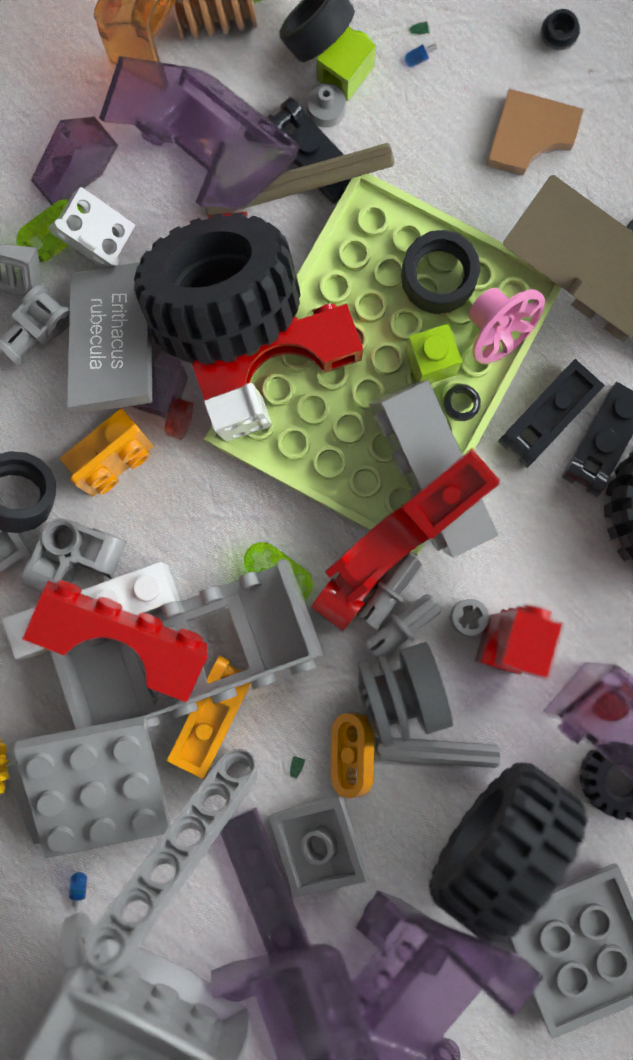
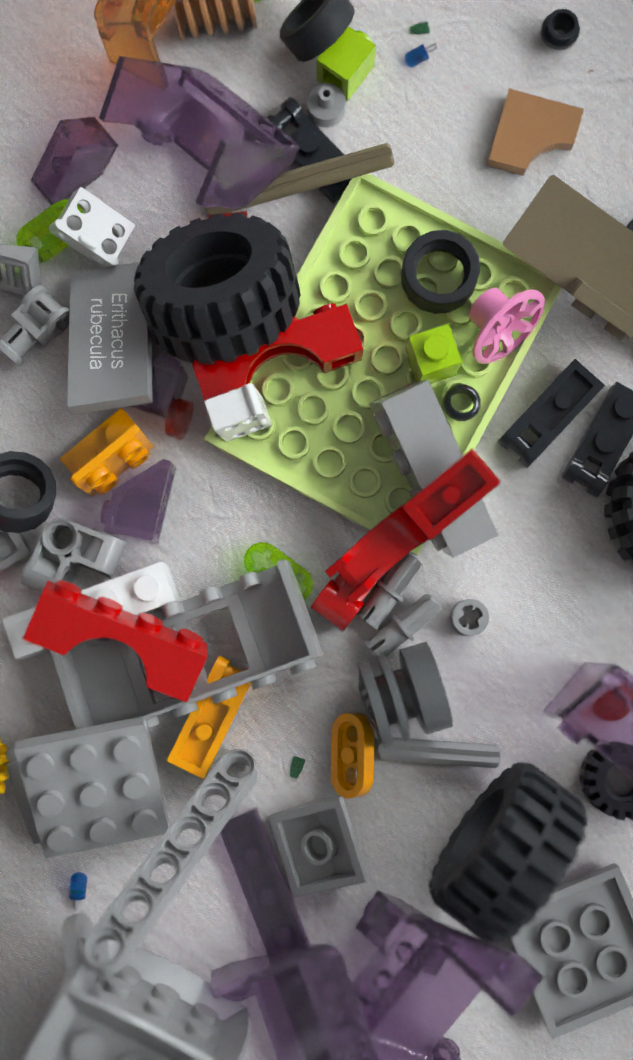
red arch [475,604,563,679] -> none
none -> clear purple slope [101,459,176,545]

